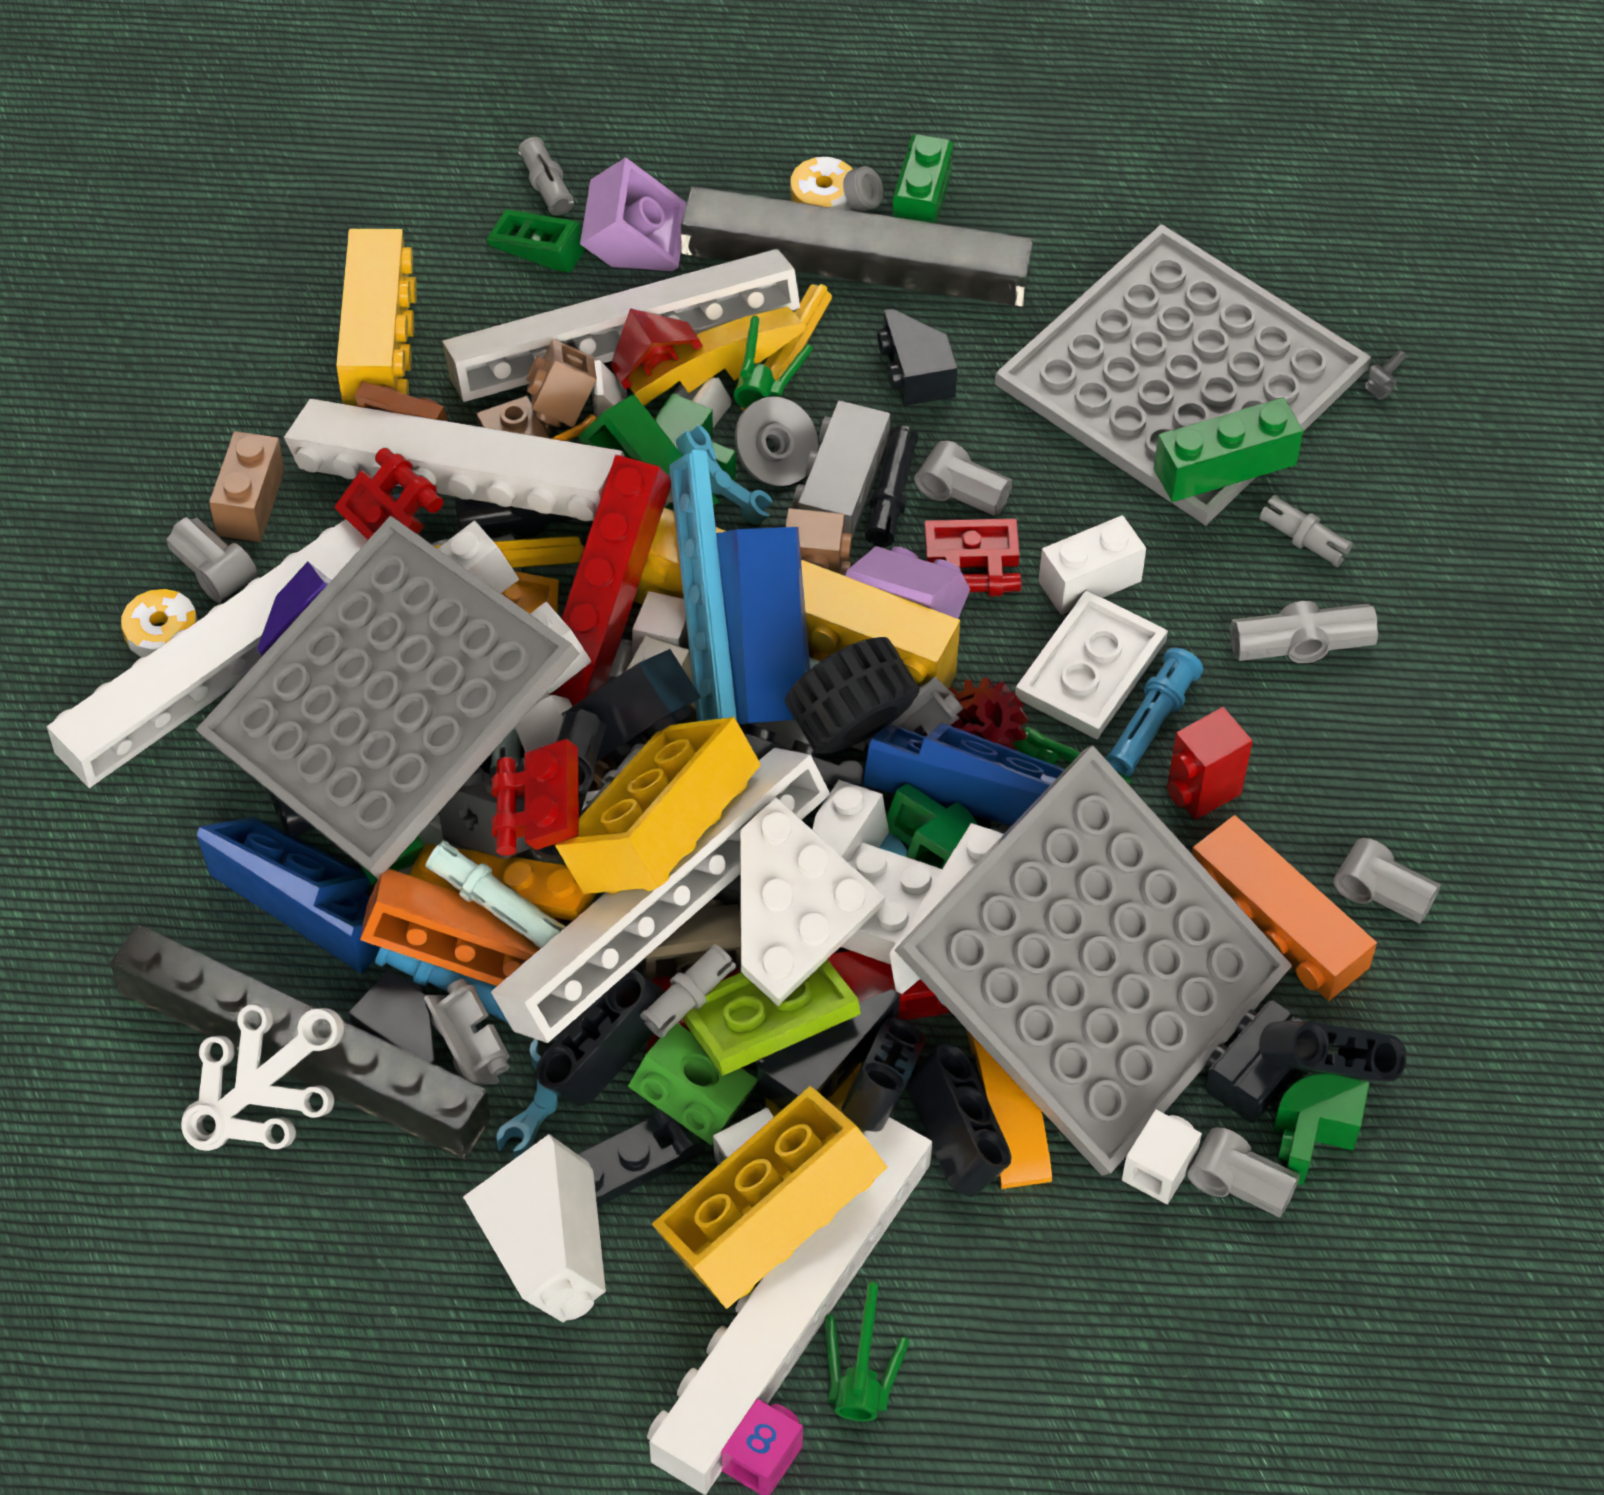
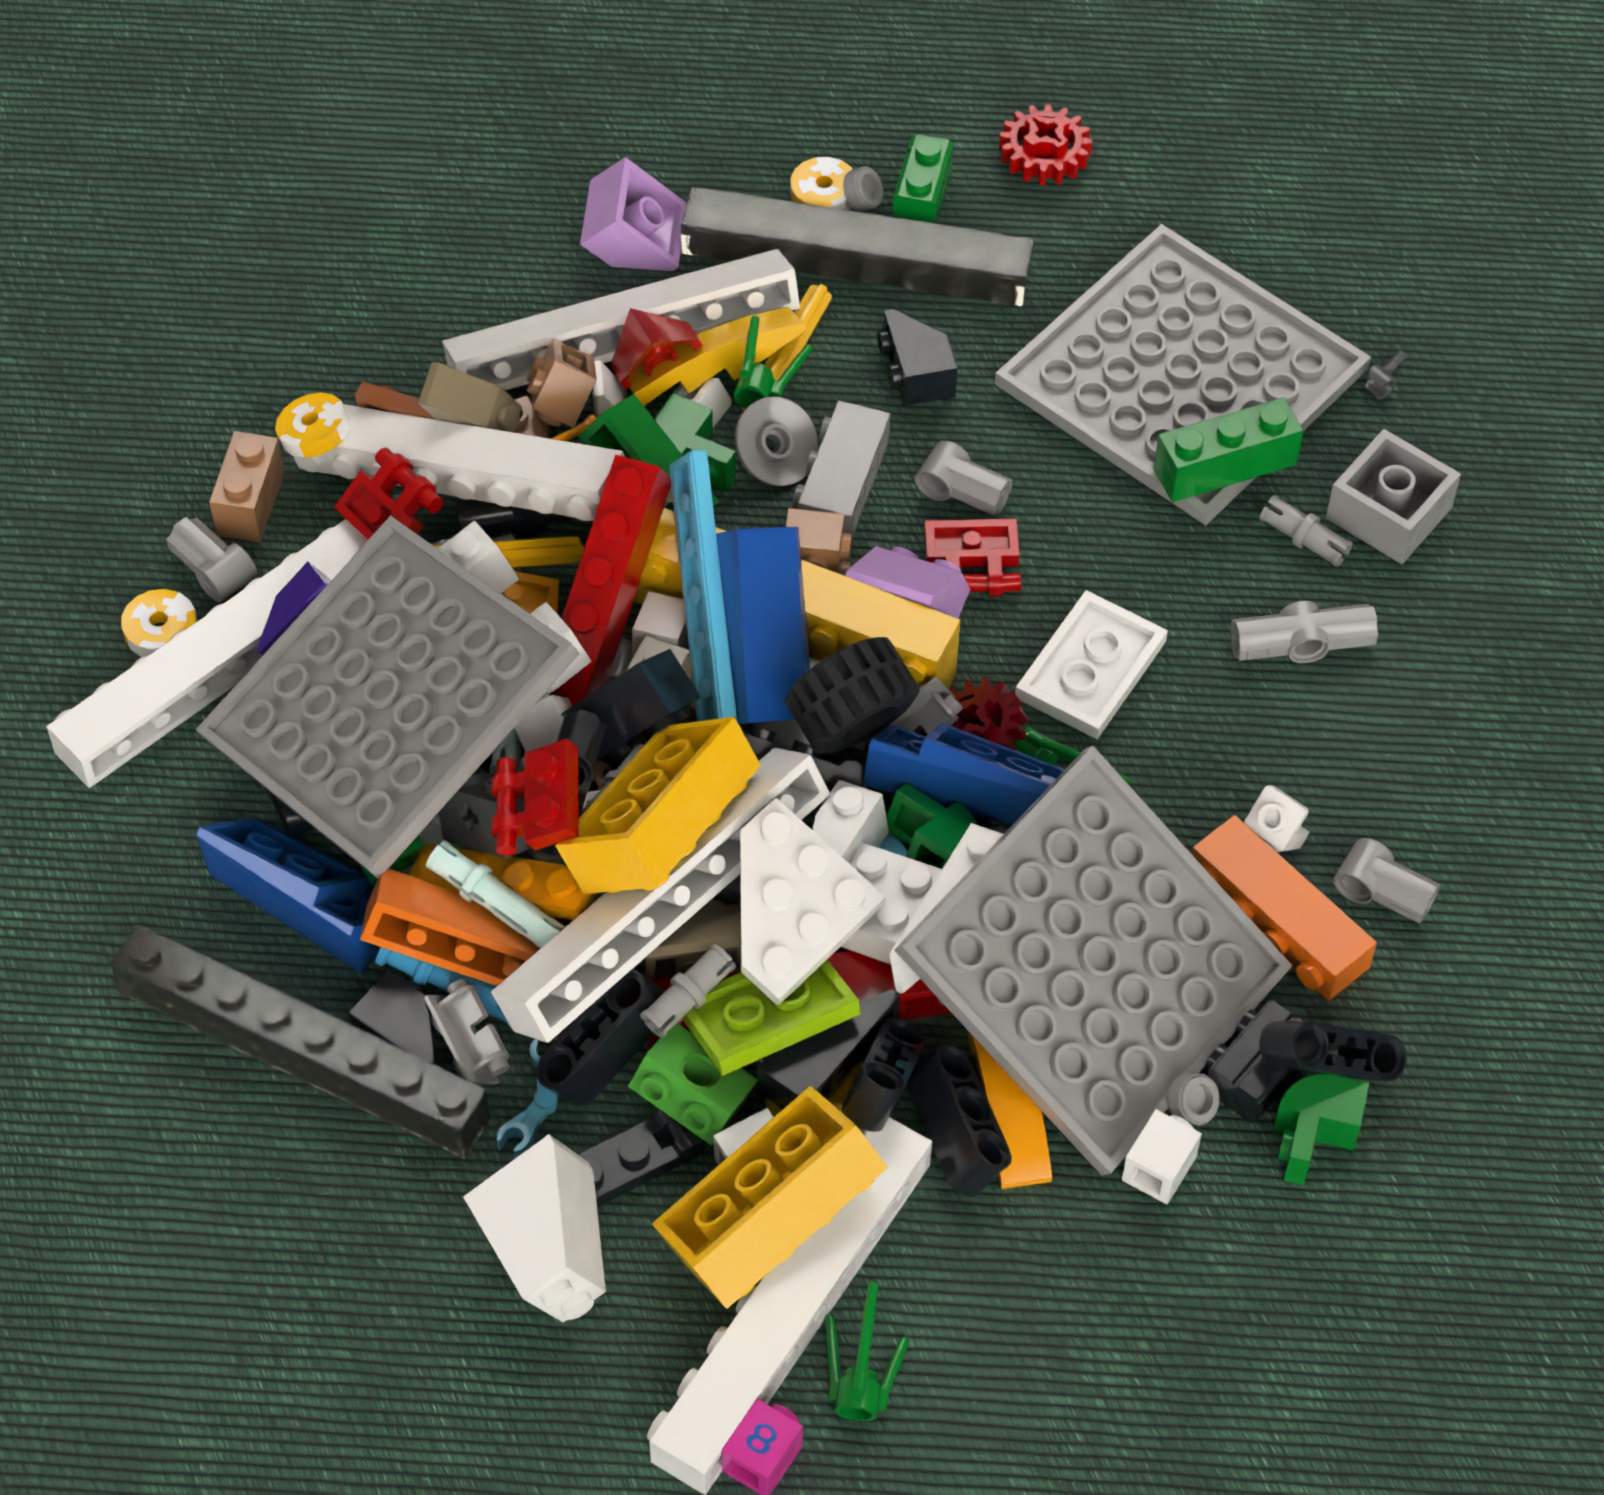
white plant [181,1004,344,1151] -> none
yellow brick [336,229,417,407] -> none
green slope [486,209,586,273] -> none
light grey pin [518,137,574,216] -> none
medium azure piece [676,425,773,525] -> none
black pin [865,425,918,547] -> none
white brick [1038,515,1146,615] -> none
dark azure pin [1105,647,1204,777] -> none
red brick [1167,707,1253,820] -> none
light grey piece [1187,1127,1300,1218] -> none
none -> yellow piece [275,392,351,458]
none -> dark tan slope [418,362,522,432]
none -> red gear [999,104,1092,186]
none -> light grey tile [1168,1073,1219,1125]
none -> white bracket [1244,785,1310,853]
none -> light grey brick [1325,429,1461,564]

